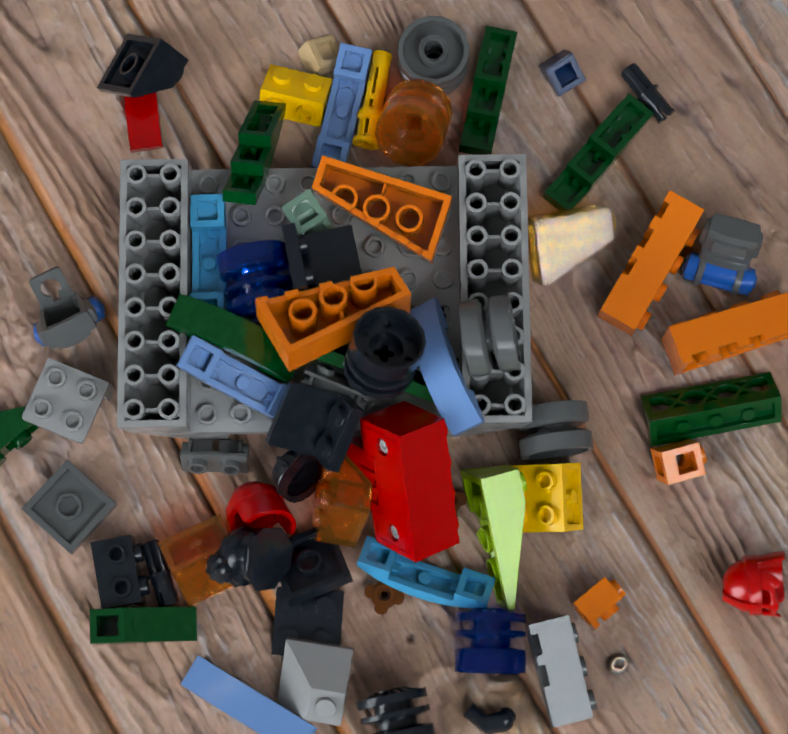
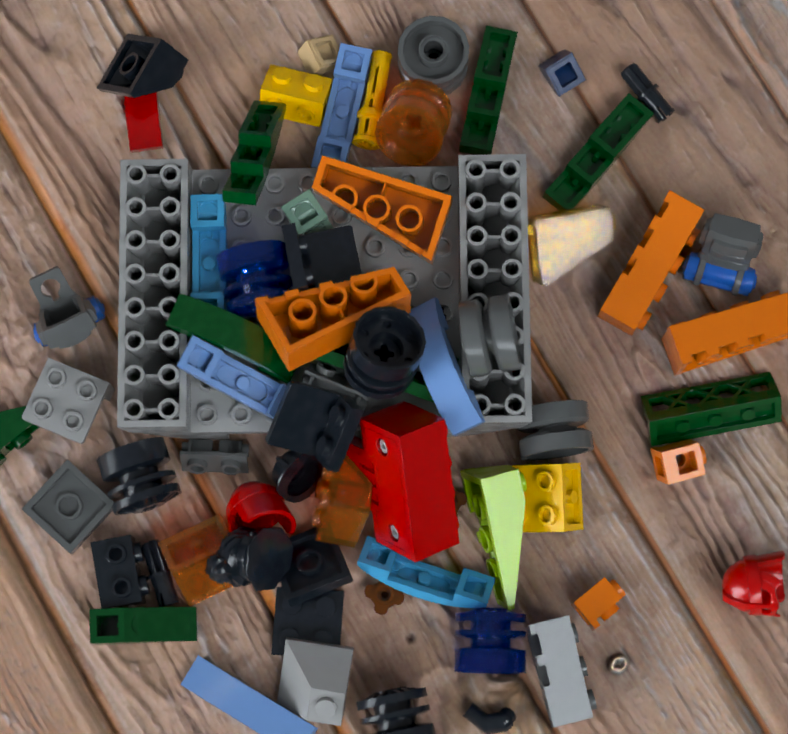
none -> black wheel [96,437,182,515]

